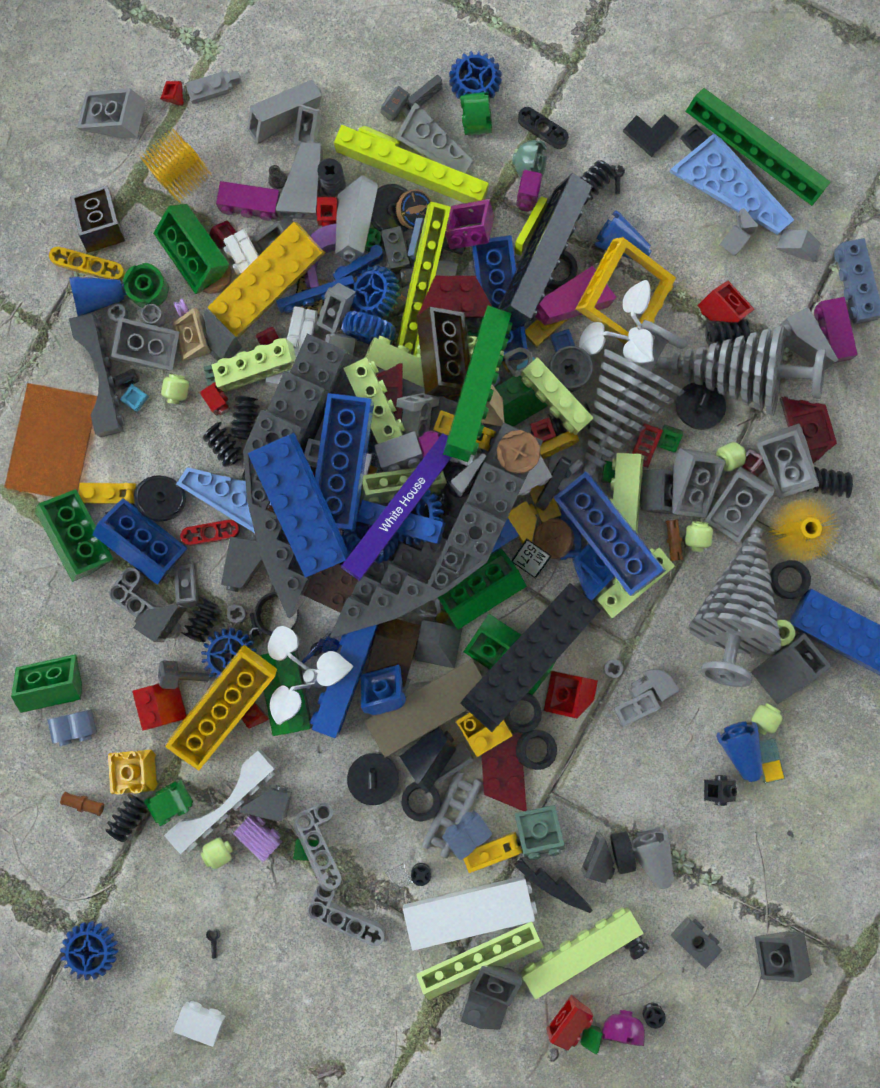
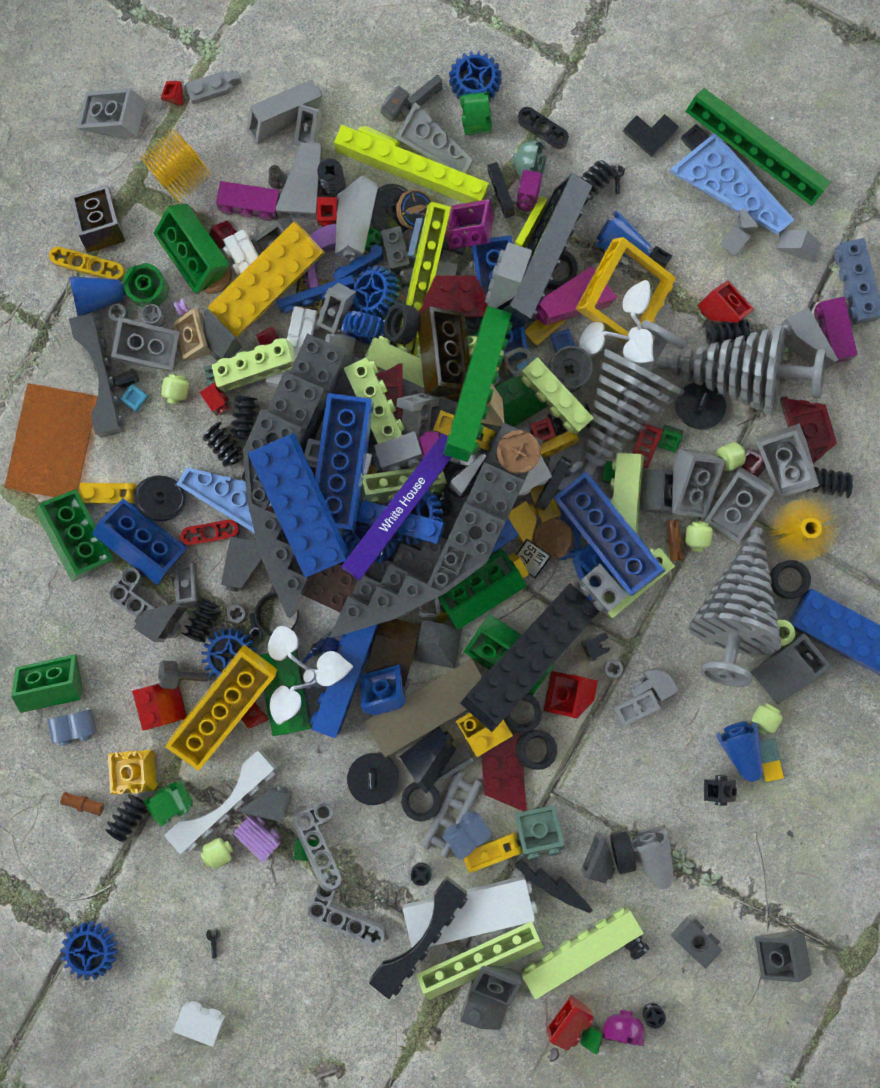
none -> black arch [369,876,468,999]
none -> black tyre [384,303,419,345]
none -> light grey slope [485,242,532,308]
none -> black beam [487,162,515,219]
none -> yellow tile [508,553,529,578]
none -> light grey brick [578,564,627,613]
none -> black hinge [581,633,610,661]
none -> black slope [649,246,673,269]

